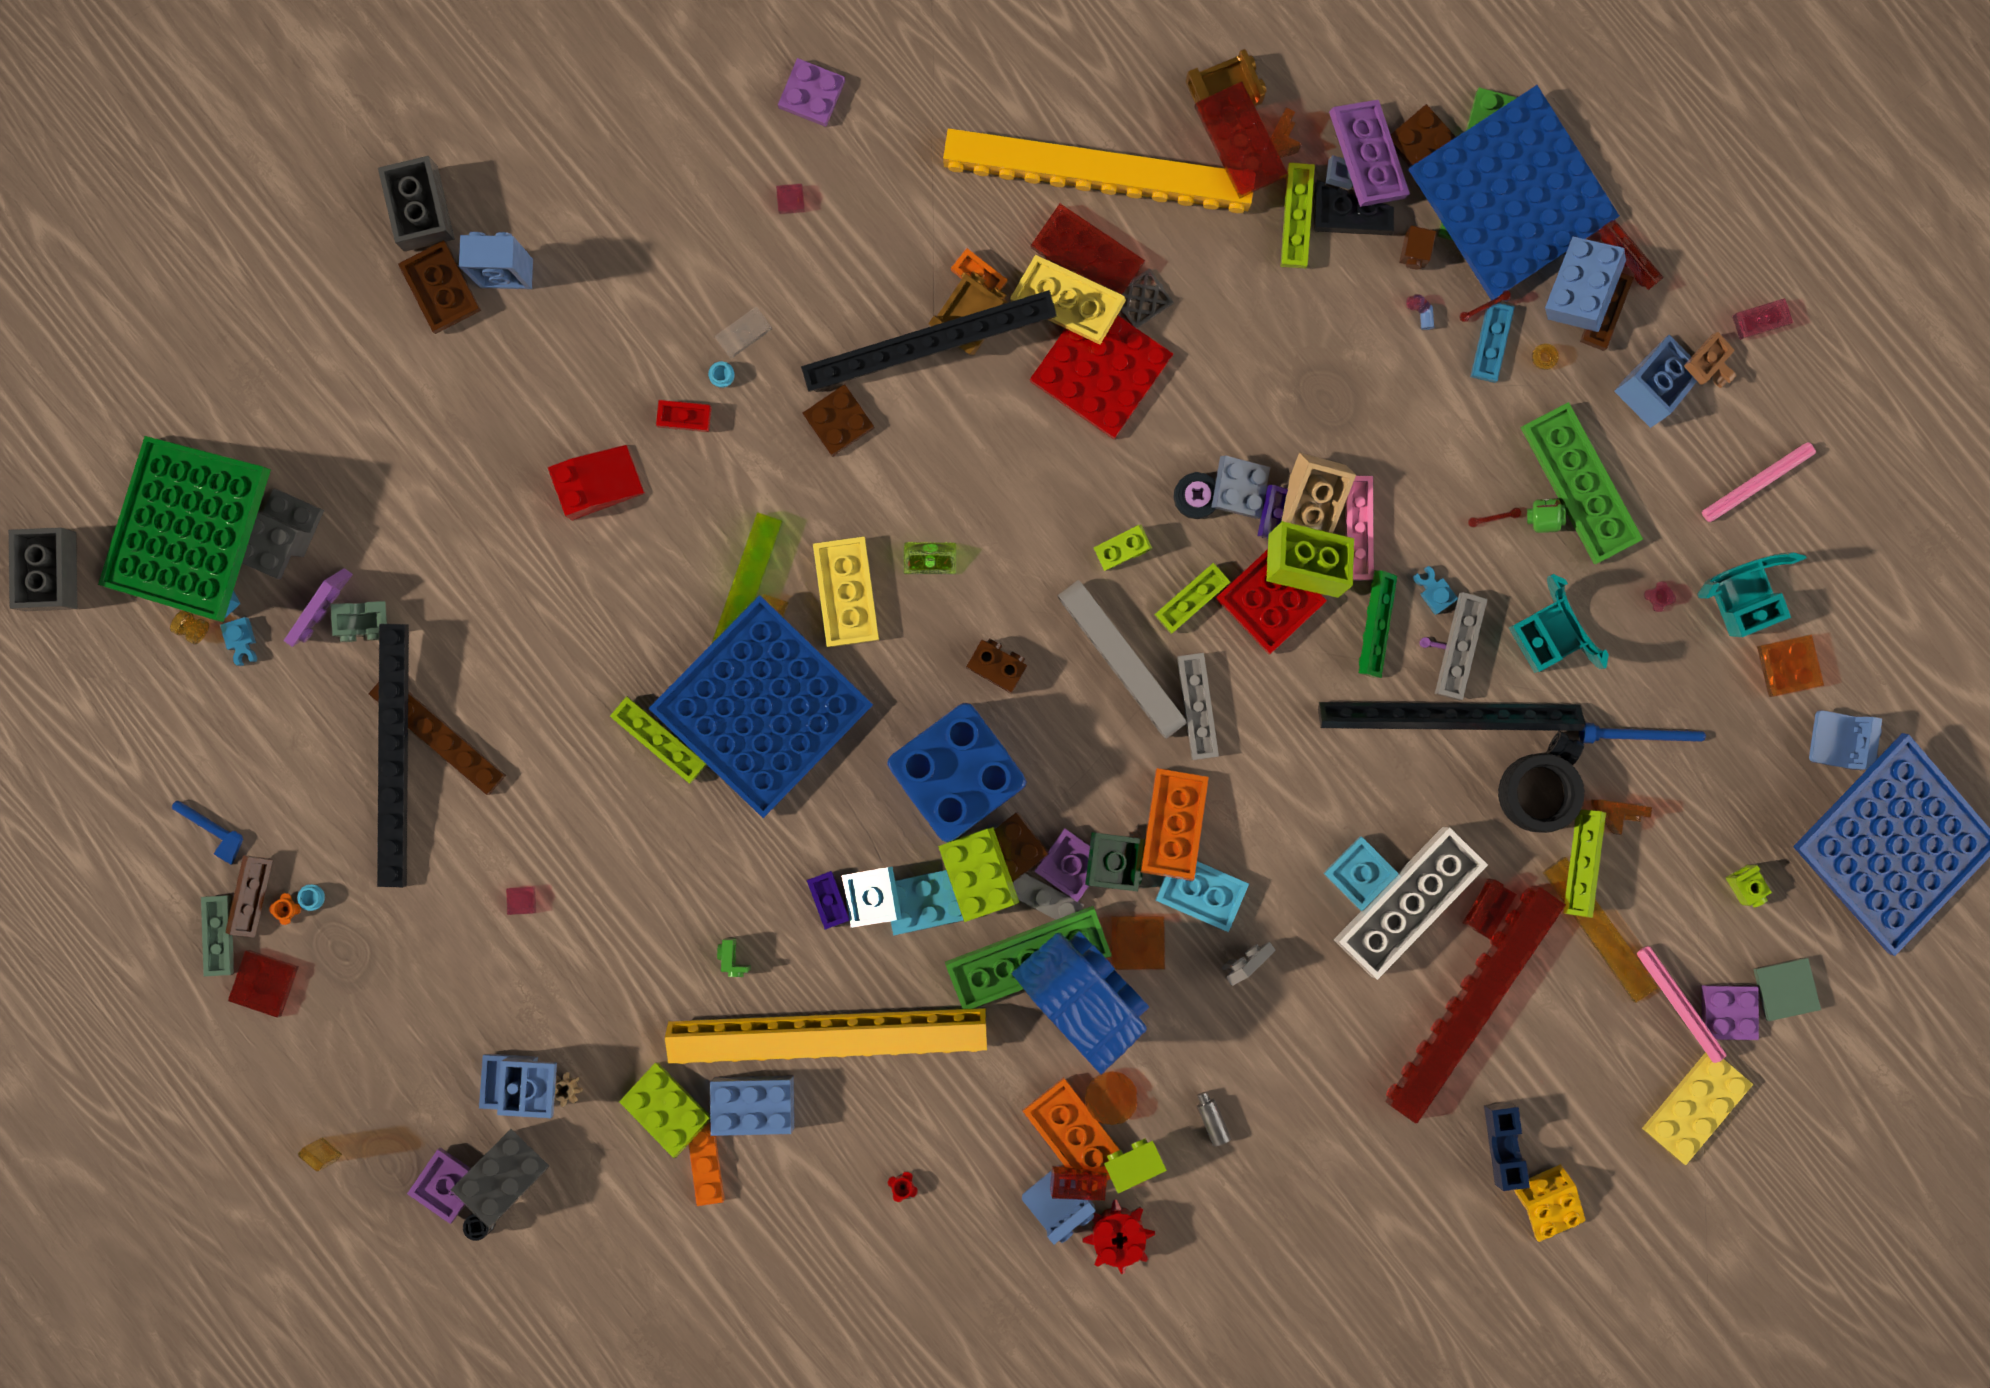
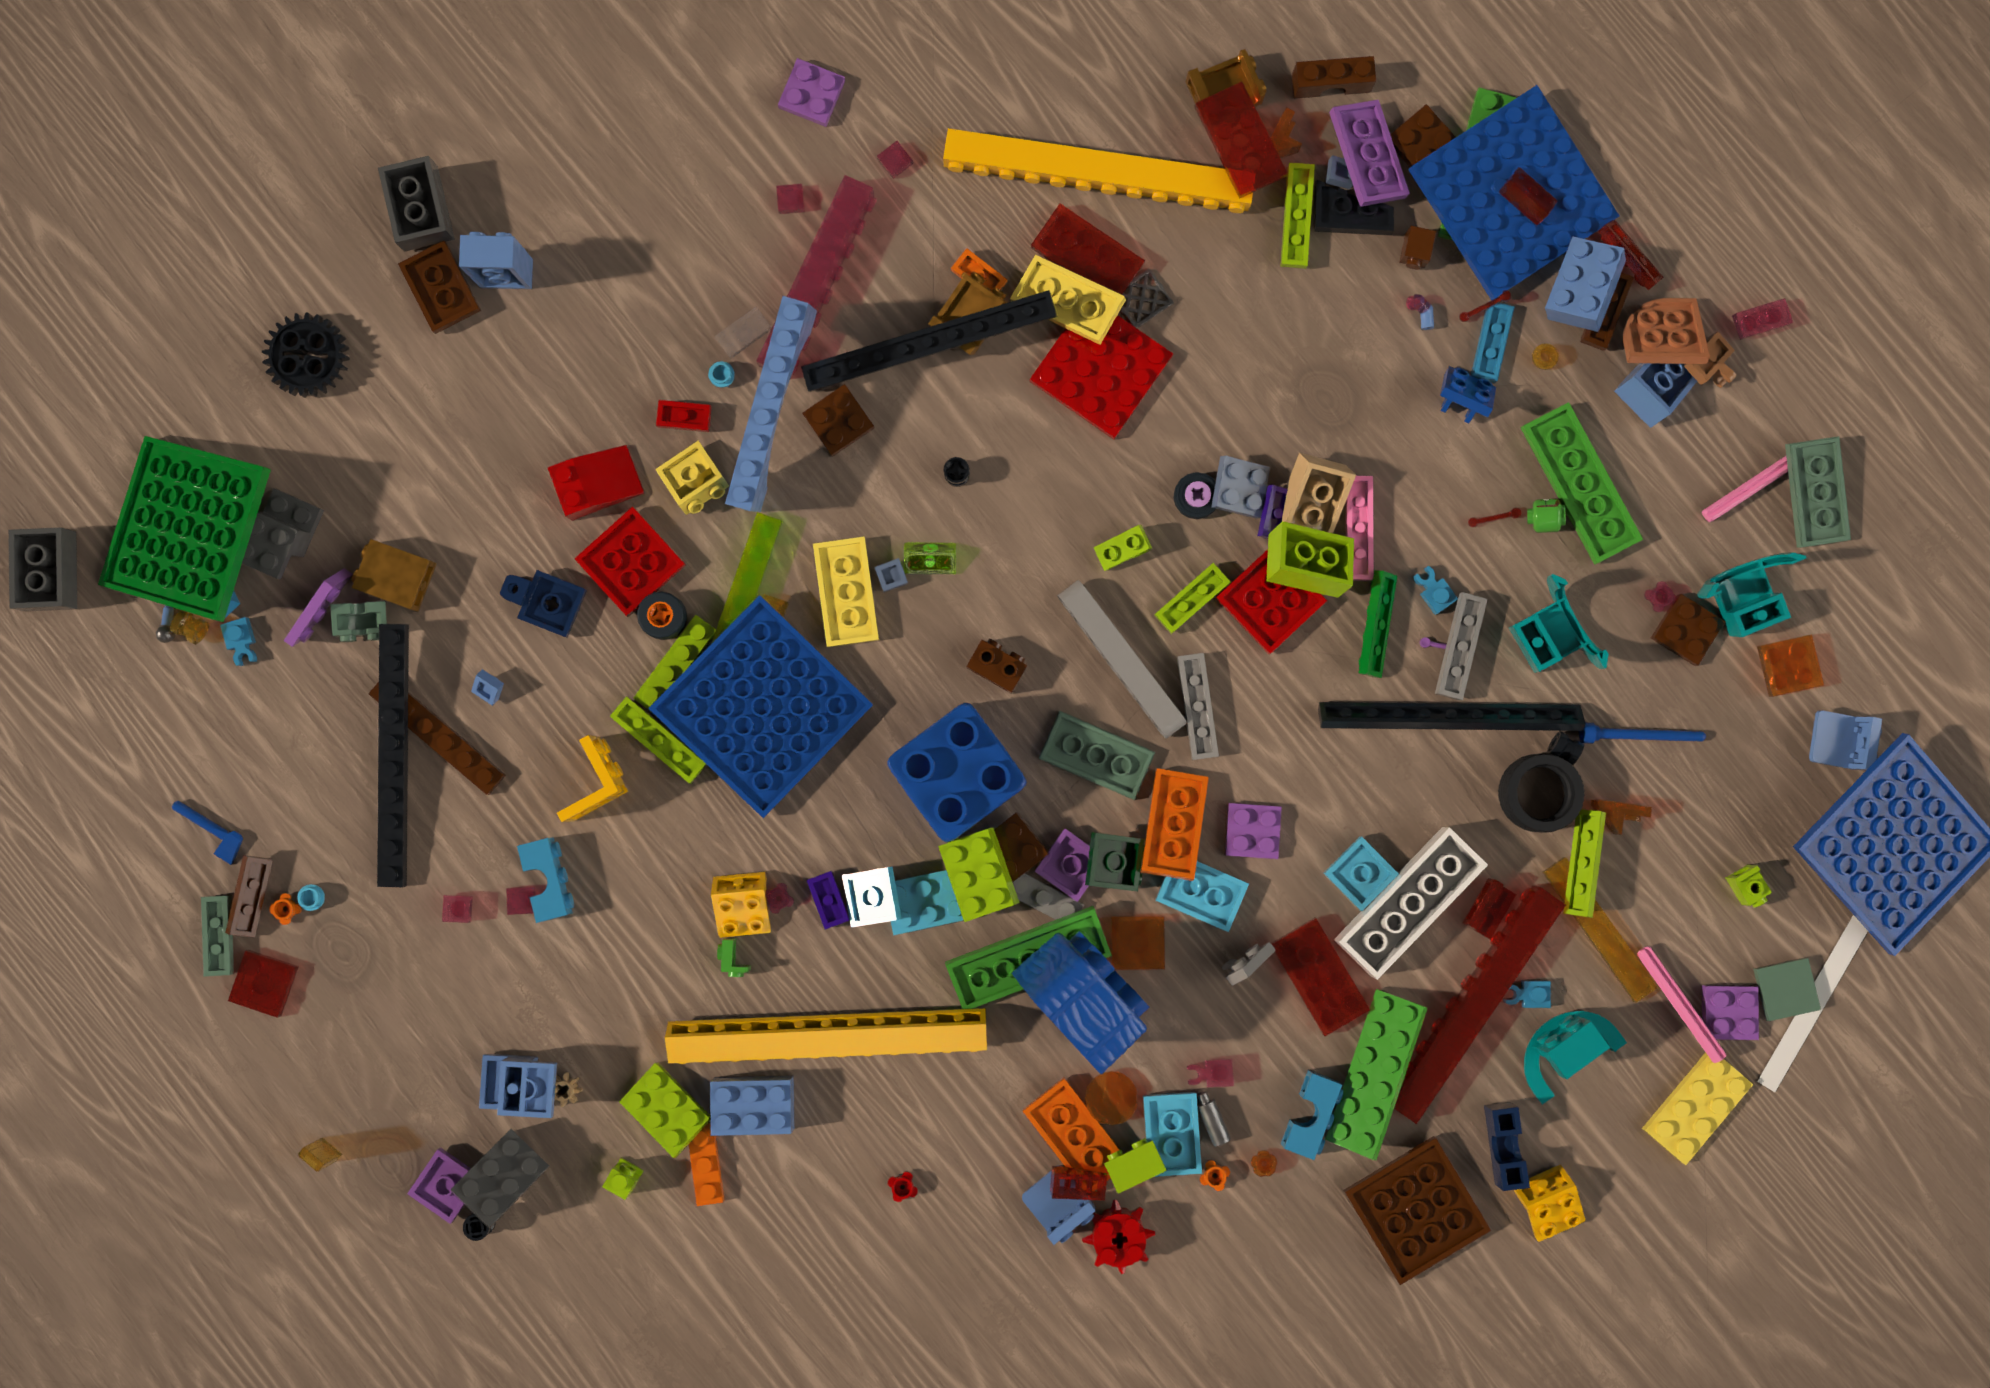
none -> piece [156,605,175,643]
none -> black gear [262,312,350,398]
none -> pearl gold panel [352,539,437,612]
none -> clear pink plate [442,895,473,923]
none -> medium blue plate [471,669,504,706]
none -> dark blue plate [500,570,587,638]
none -> dark azure arch [517,837,574,923]
none -> yellow bracket [557,735,629,822]
none -> red plate [574,506,686,617]
none -> lime brick [602,1157,644,1200]
none -> lime plate [633,615,718,711]
none -> black wheel [637,591,687,640]
none -> light yellow plate [655,440,729,515]
none -> yellow bracket [711,872,771,938]
none -> medium blue arch [725,296,817,512]
none -> clear pink brick [756,175,876,375]
none -> clear pink plate [766,883,794,914]
none -> sand blue plate [875,558,908,592]
none -> clear pink plate [877,141,913,179]
none -> black wheel [943,457,970,487]
none -> sand green tile [1039,711,1155,800]
none -> medium azure plate [1143,1092,1202,1177]
none -> clear pink plate [1187,1058,1234,1088]
none -> orange plate [1200,1160,1230,1191]
none -> medium lavender plate [1225,803,1282,859]
none -> clear orange plate [1251,1150,1277,1177]
none -> clear red plate [1271,917,1370,1037]
none -> dark azure arch [1281,1070,1343,1160]
none -> reddish brown arch [1292,56,1376,99]
none -> bright green plate [1325,989,1428,1160]
none -> reddish brown plate [1343,1136,1491,1285]
none -> blue plate [1440,366,1496,424]
none -> clear red slope [1499,167,1557,225]
none -> dark azure plate [1503,980,1551,1008]
none -> teal piece [1524,1011,1627,1105]
none -> nougat plate [1623,298,1710,364]
none -> reddish brown plate [1651,594,1726,666]
none -> white sticker [1757,915,1868,1092]
none -> sand green tile [1785,436,1851,548]

